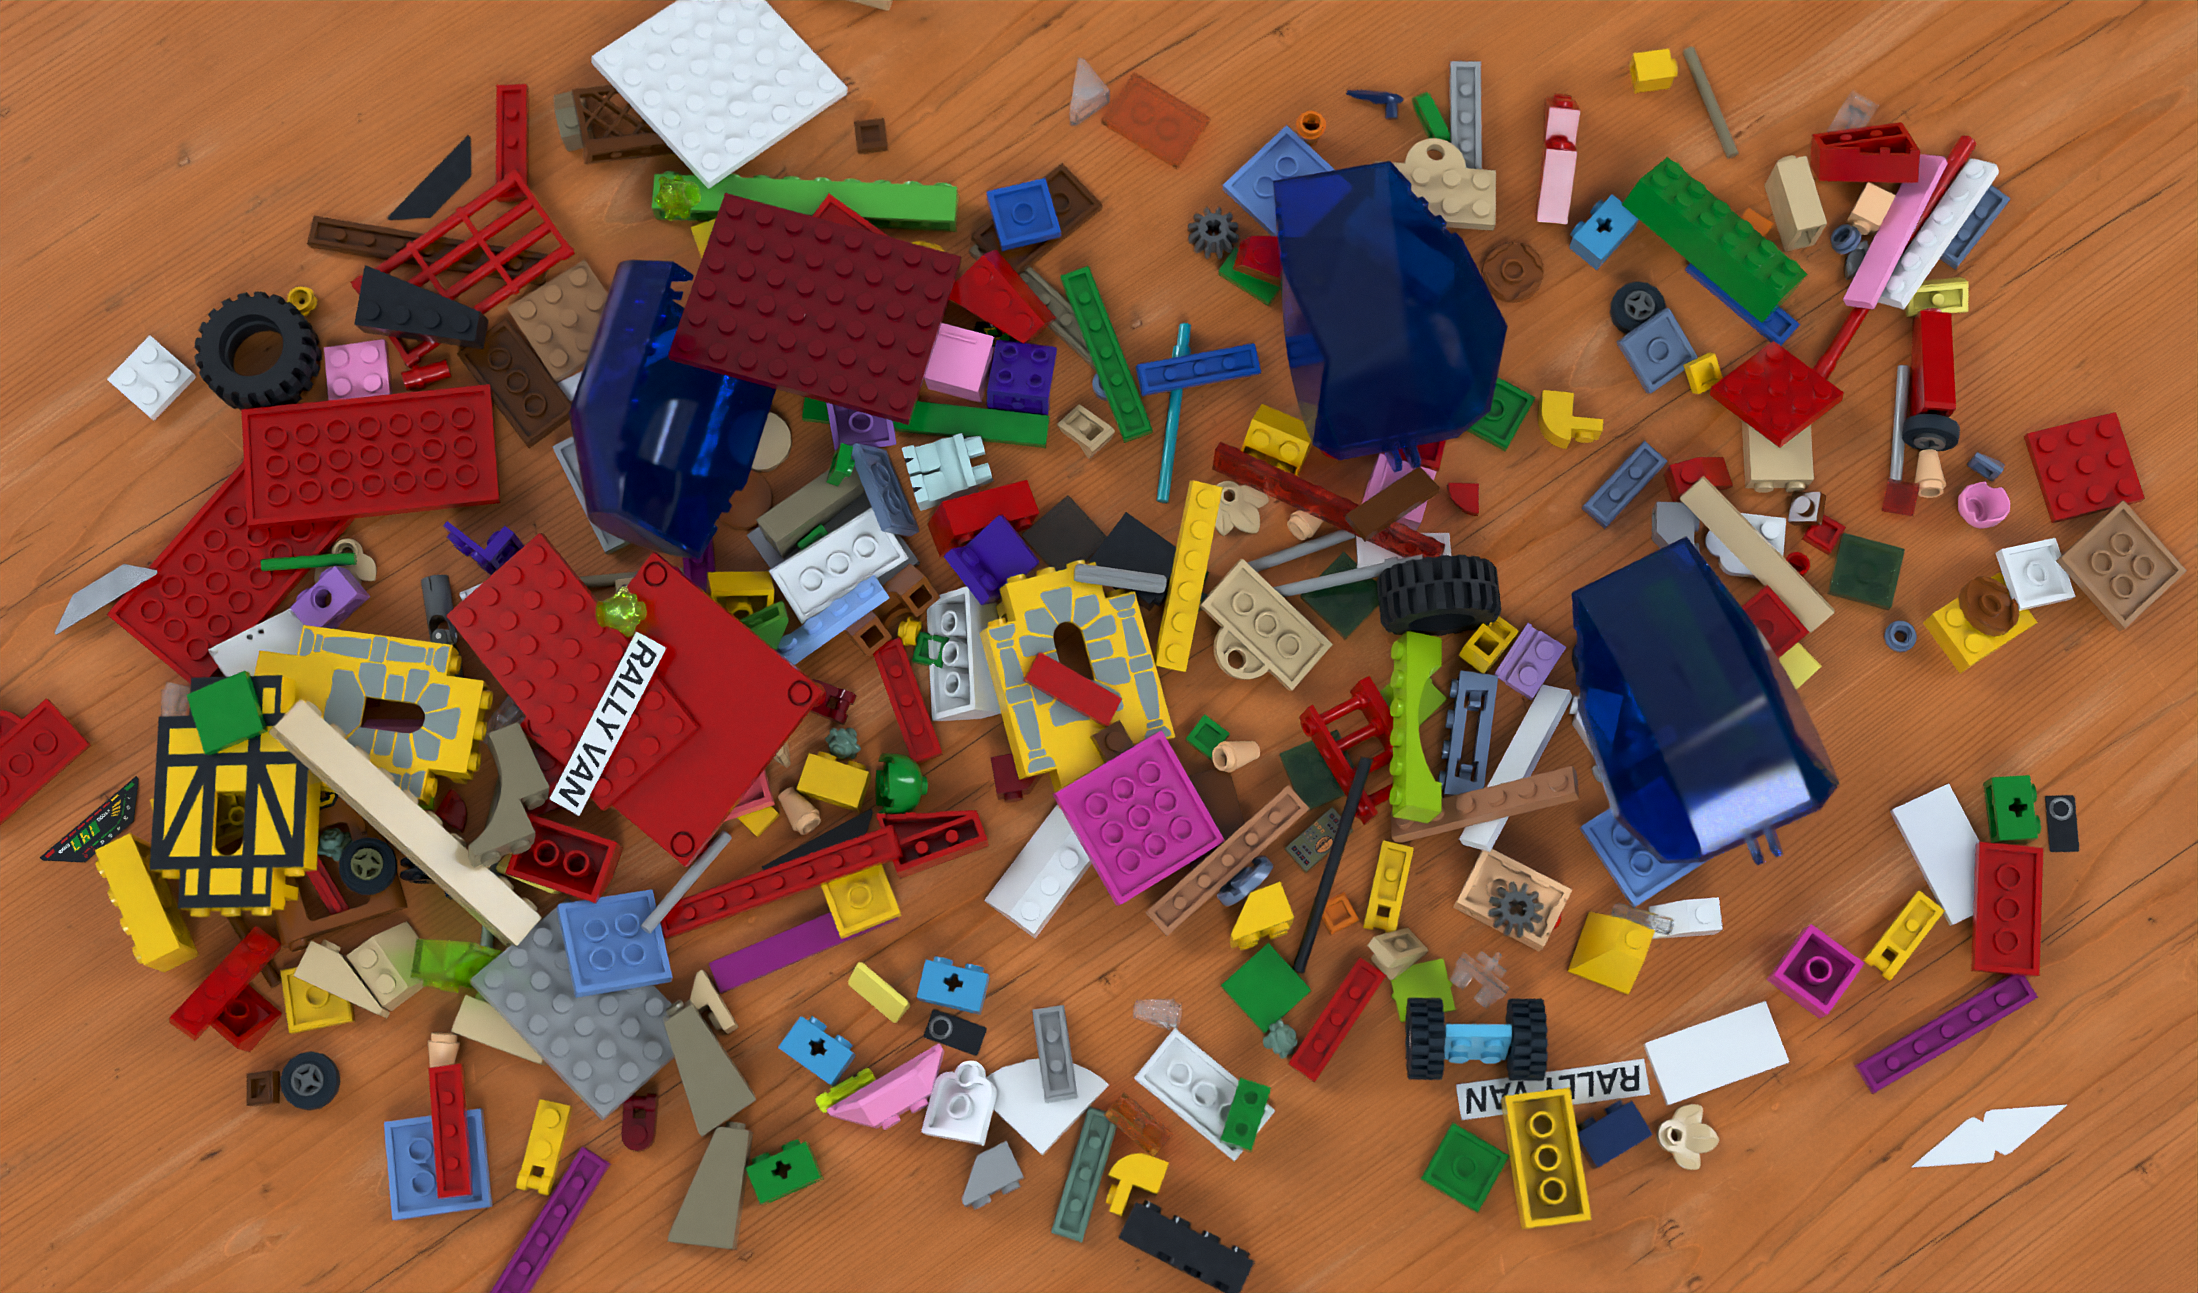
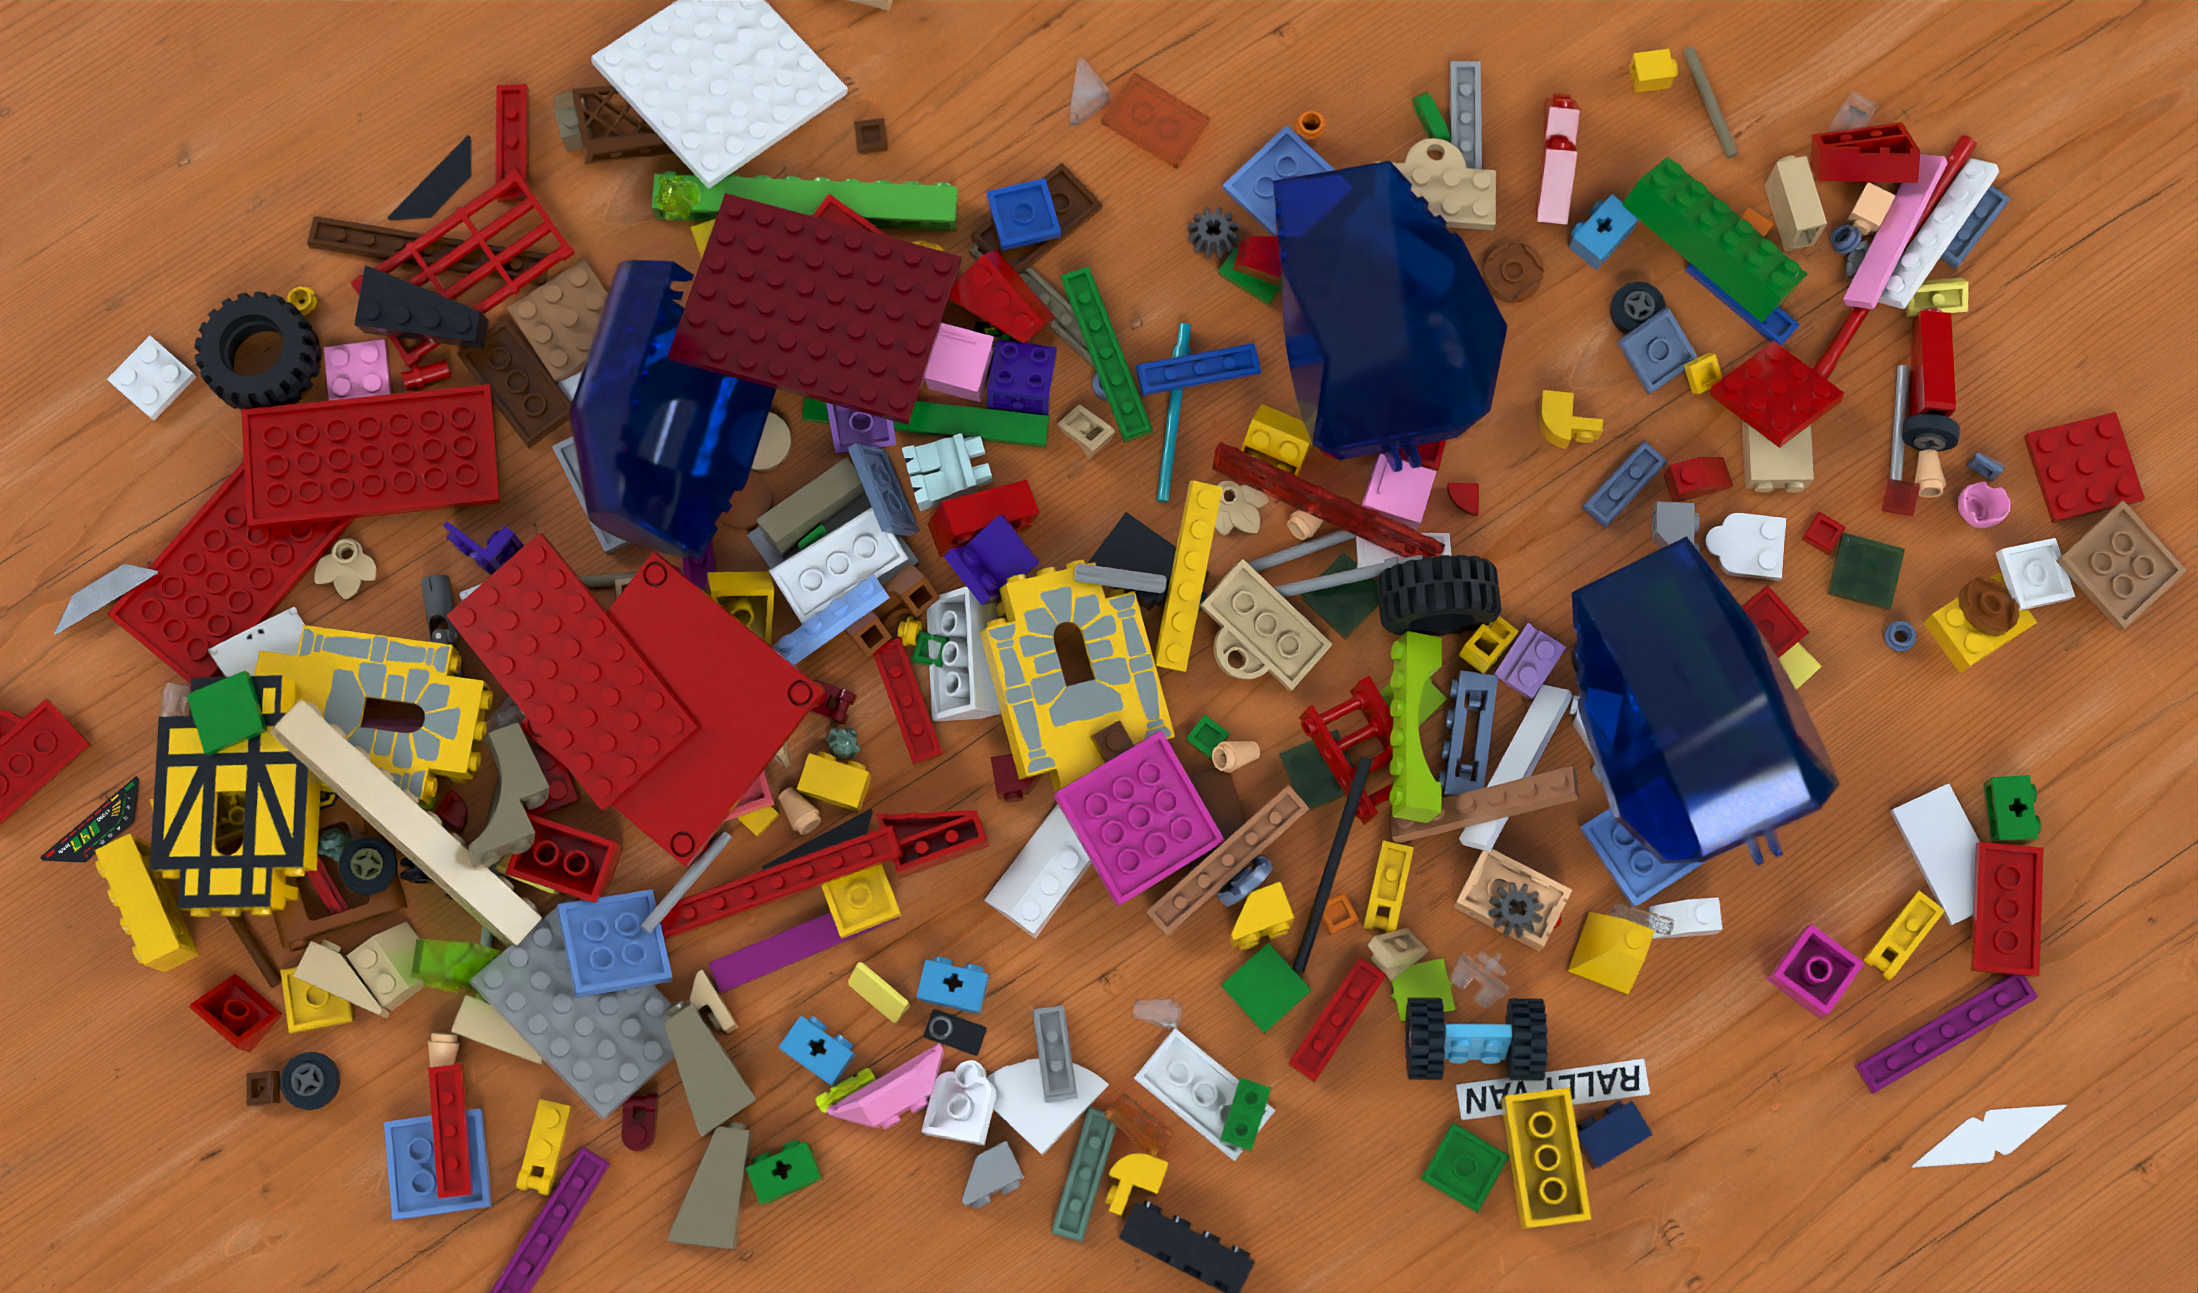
red plate [169,926,281,1041] -> none
green bar [261,552,357,571] -> none
medium lavender brick [290,566,370,629] -> none
white sticker [550,631,666,815] -> none
clear neon green rock [596,586,647,637] -> none
bright green slope [740,601,789,650] -> none
green plate [826,443,855,486] -> none
green cylinder [875,753,928,814] -> none
clear smoke tile [1022,495,1107,571] -> none
red tile [1023,652,1122,727] -> none
sand green plant [1263,1019,1297,1059] -> none
tile [1284,807,1354,873] -> none
reddish brown tile [1345,466,1440,542] -> none
dark blue bar [1346,90,1404,120] -> none
green tile [1451,369,1536,452] -> none
white tile [1643,1001,1789,1105] -> none
tan plate [1656,1104,1719,1170] -> none
tan tile [1680,476,1835,633] -> none
red hinge [1786,552,1810,577] -> none
plate [1788,492,1826,526] -> none
black sticker [2045,795,2079,852] -> none

